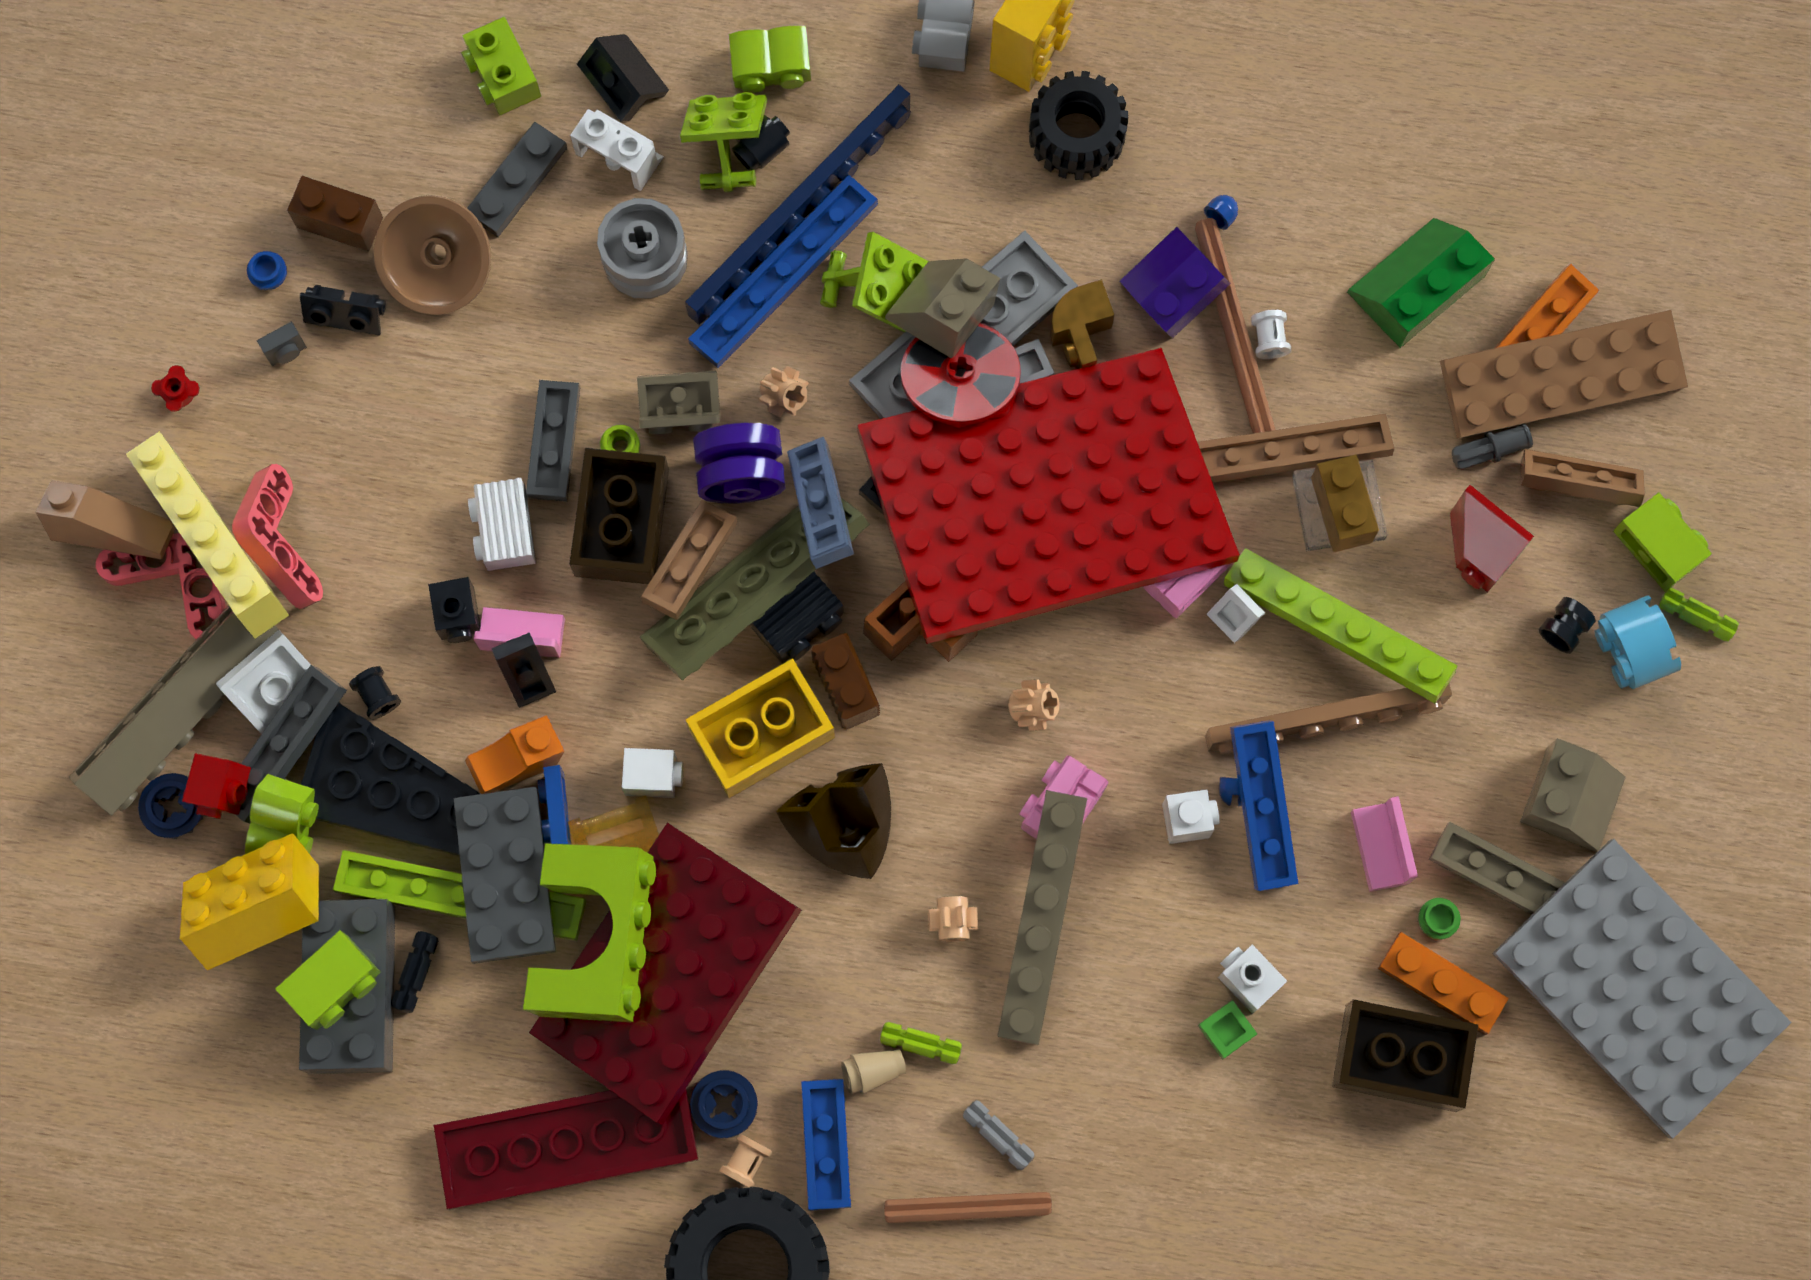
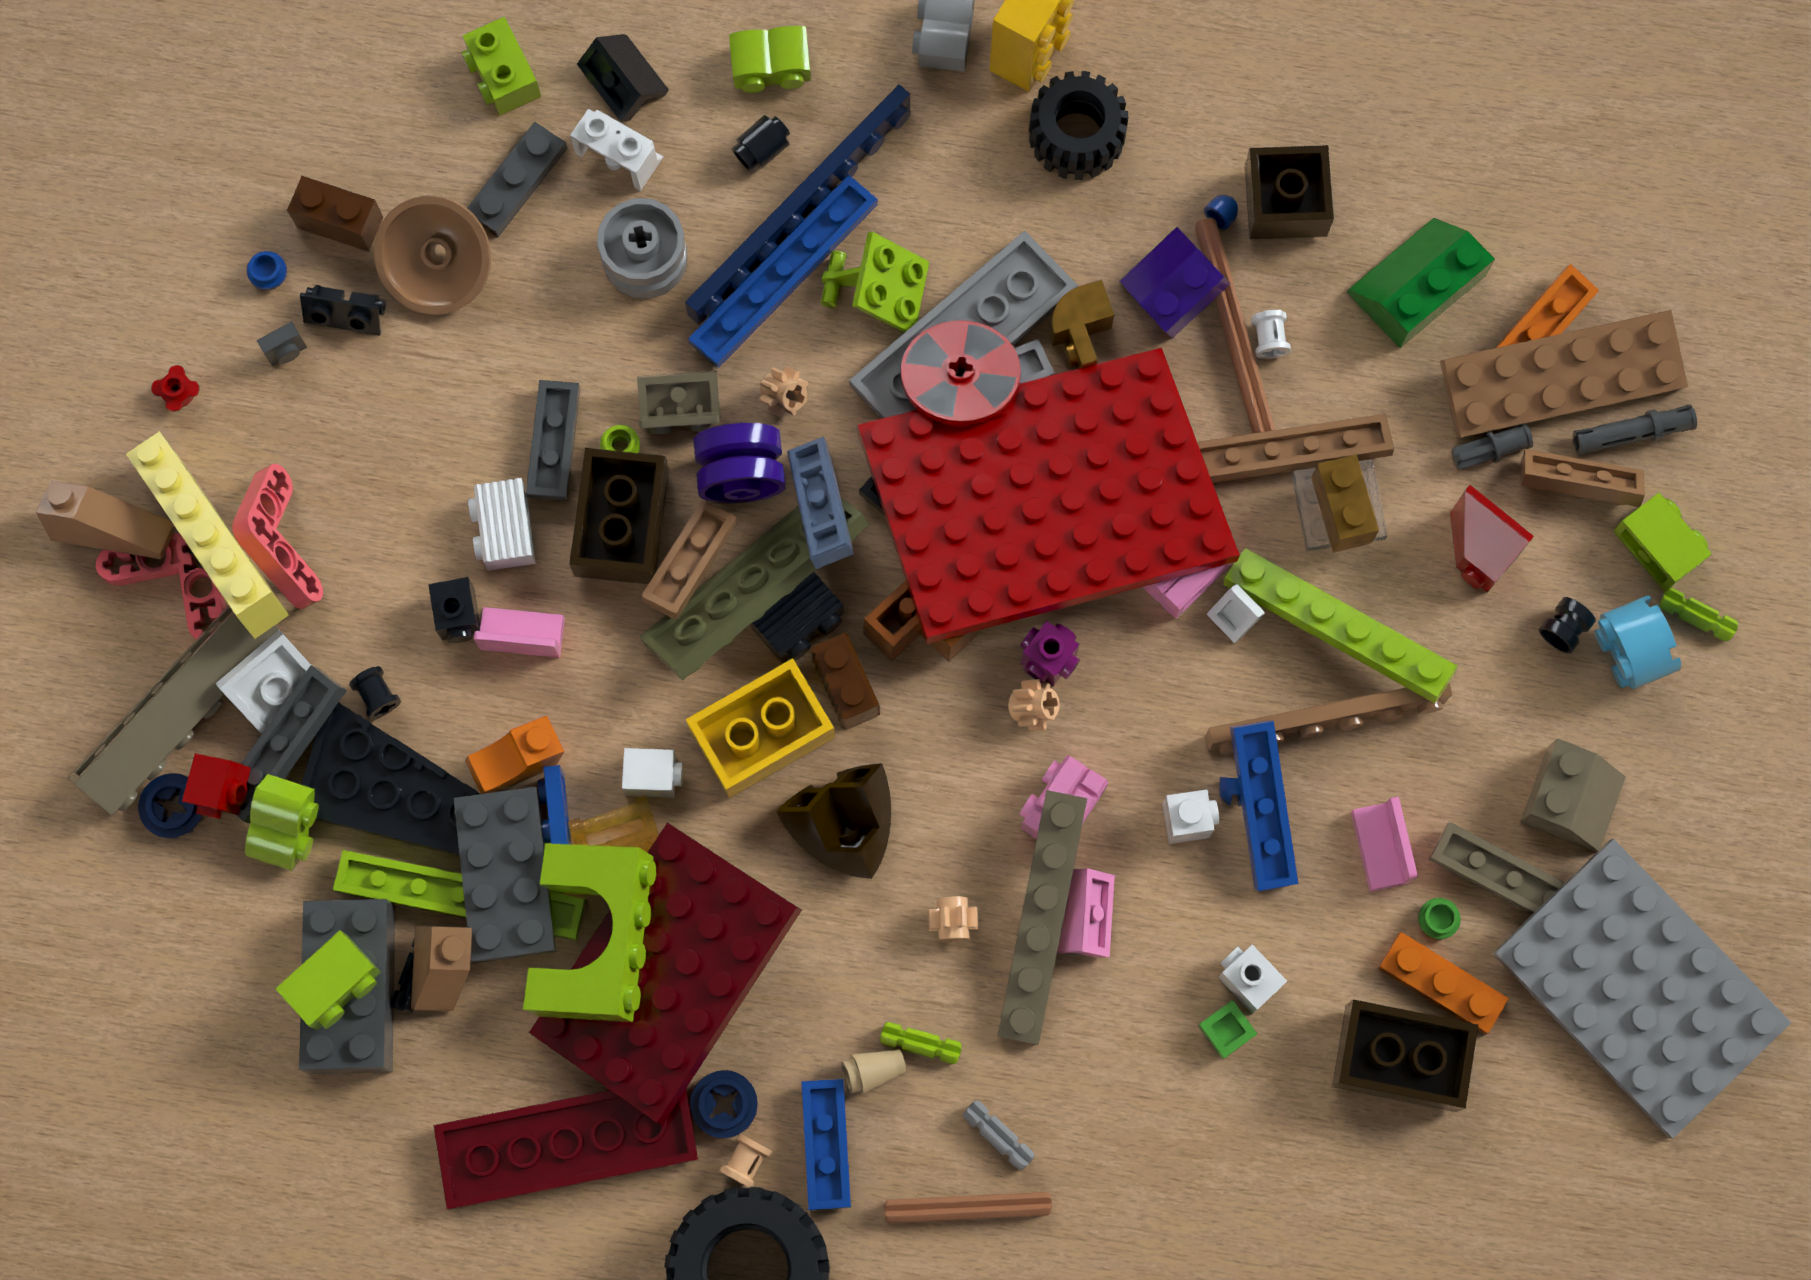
yellow brick [180,833,319,971] -> none
black plate [492,632,556,708] -> none
lime plate [680,92,767,192] -> none
dark tan slope [885,258,1001,358] -> none
none -> medium nougat slope [411,926,472,1011]
none -> magenta brick [1020,621,1080,687]
none -> bright pink panel [1057,868,1115,958]
none -> dark brown brick [1244,145,1334,239]
none -> dark grey pin [1573,404,1697,456]

